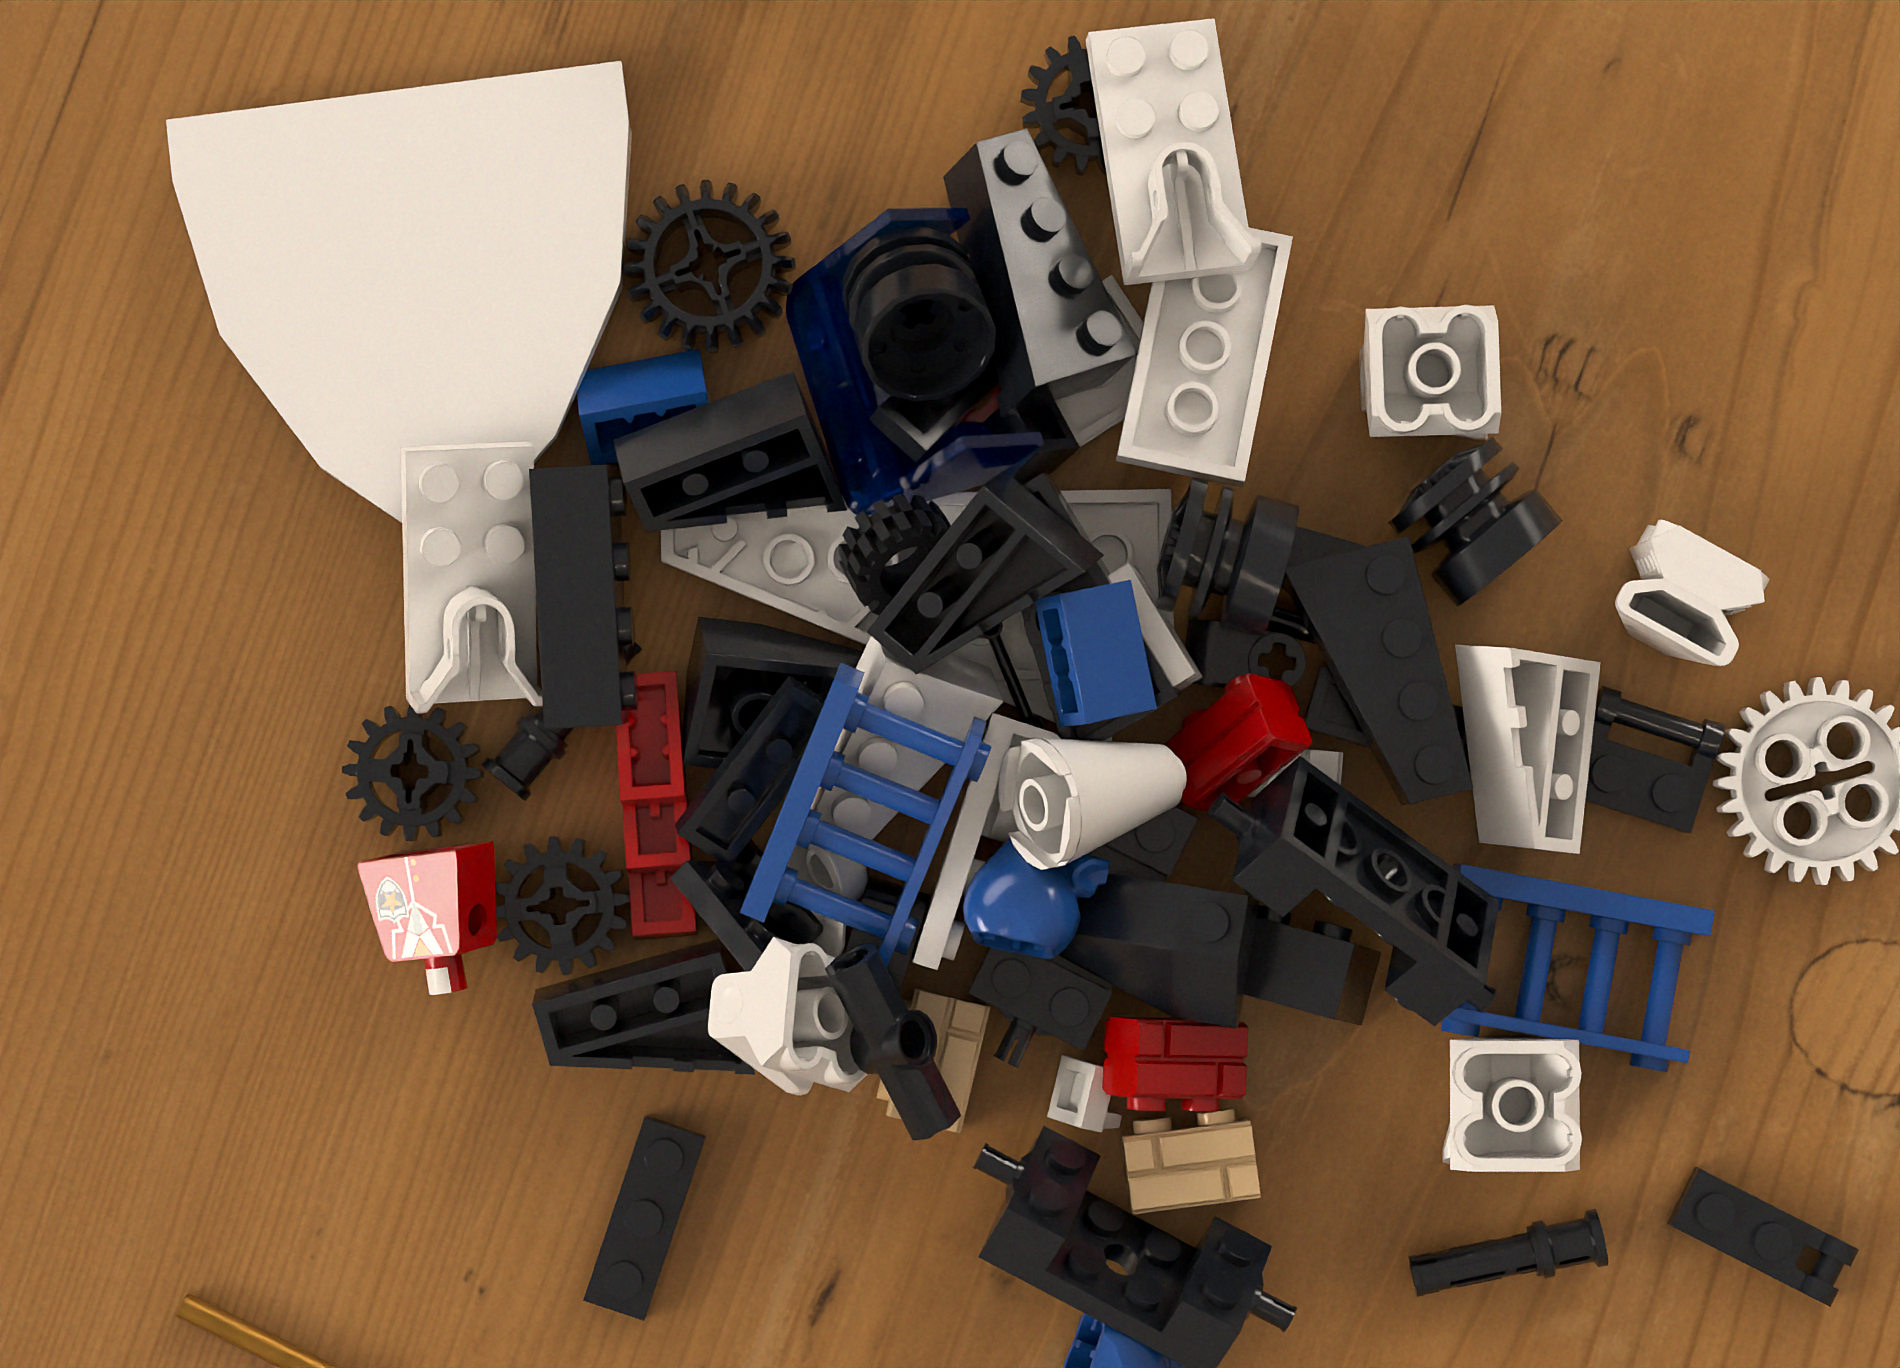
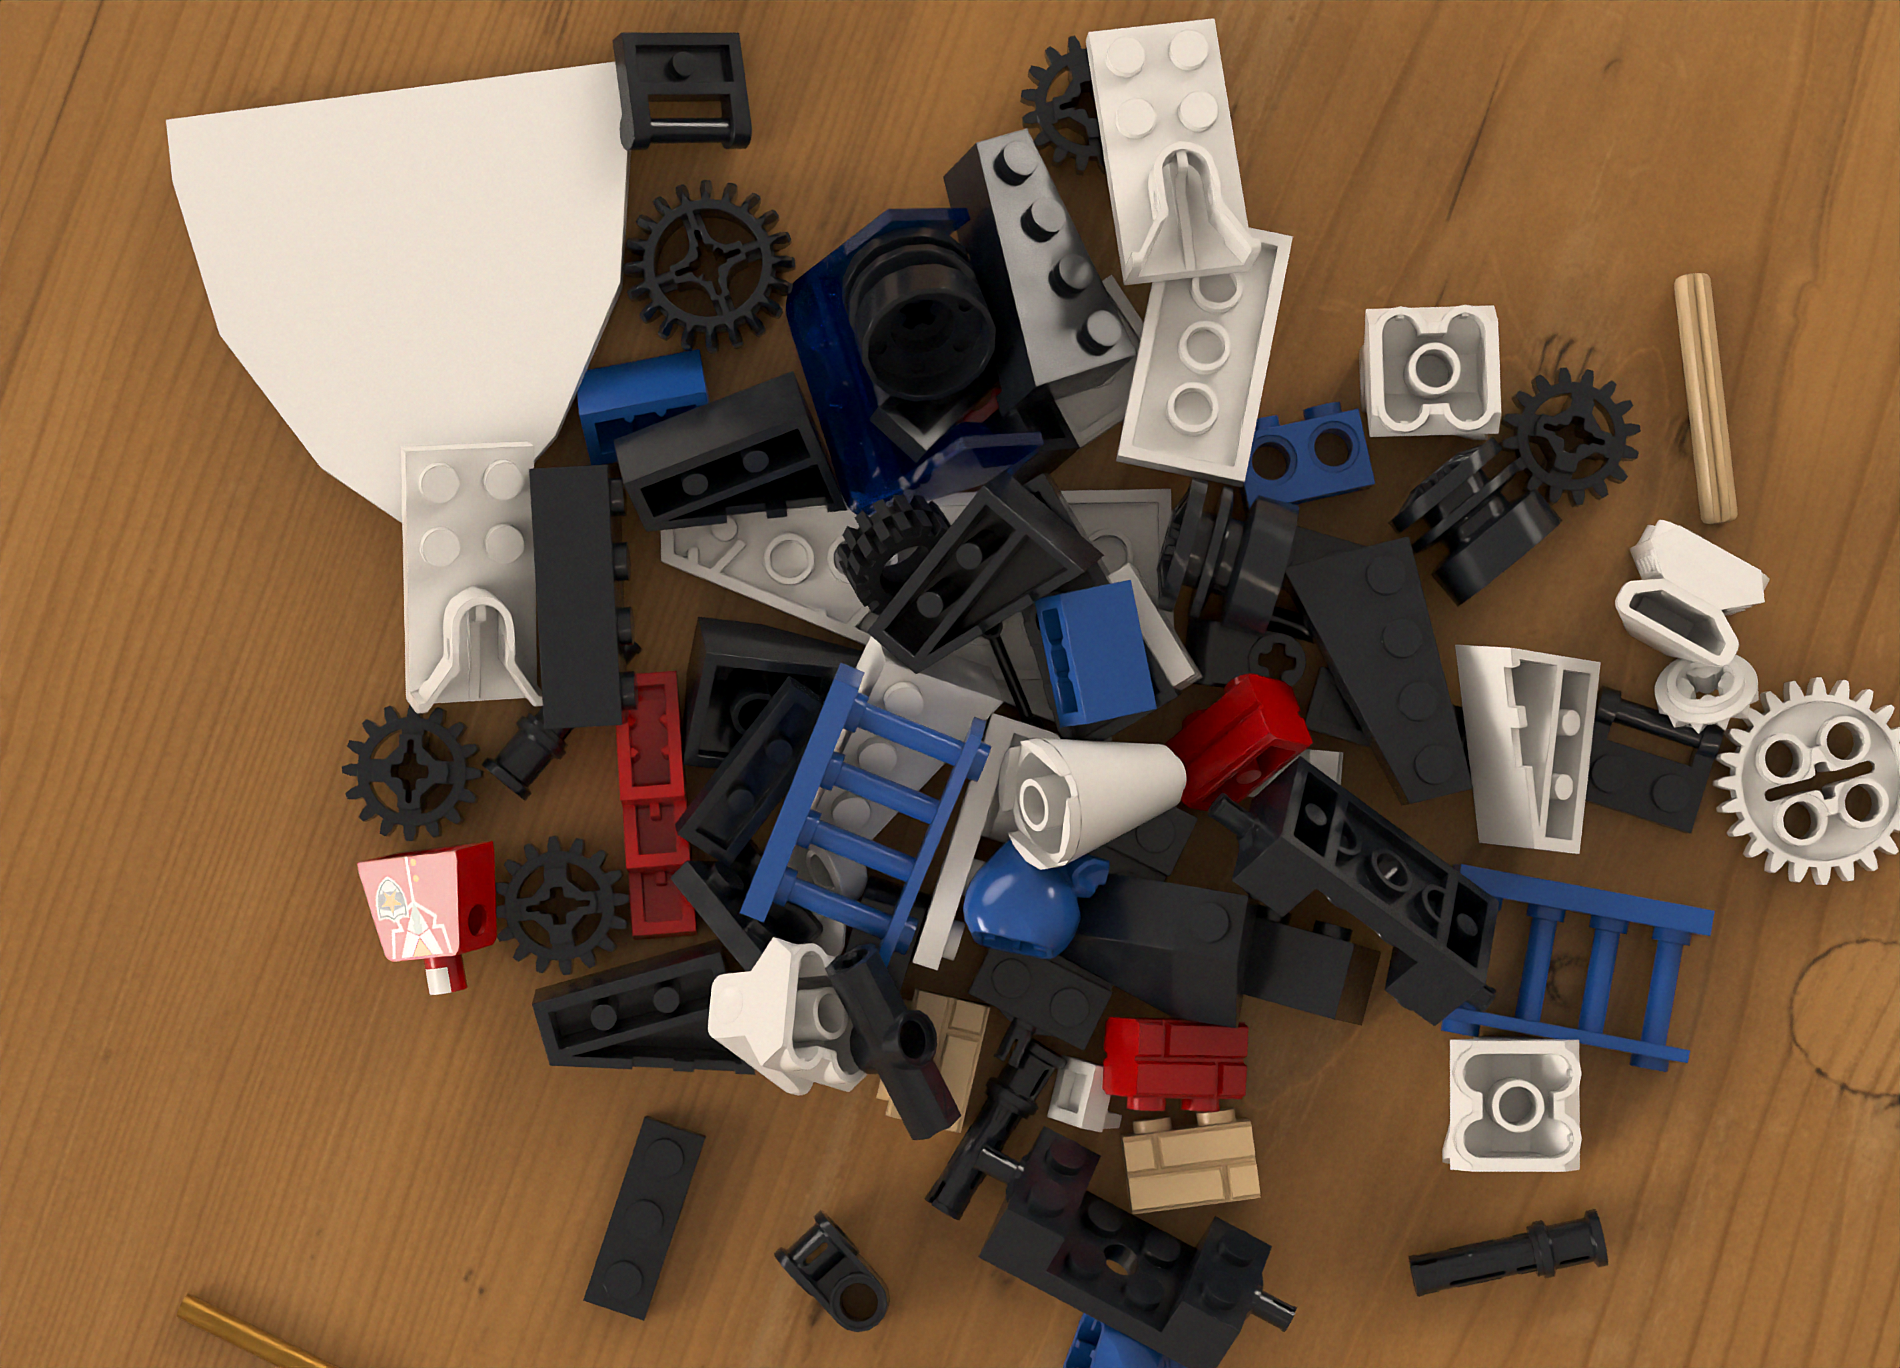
black plate [1667,1167,1859,1307] -> none
none -> black plate [612,32,752,150]
none -> black piece [774,1210,890,1332]
none -> black pin [924,1038,1068,1220]
none -> blue brick [1239,402,1375,516]
none -> black gear [1499,367,1641,507]
none -> white gear [1655,655,1759,734]
none -> tan axle [1674,273,1738,524]

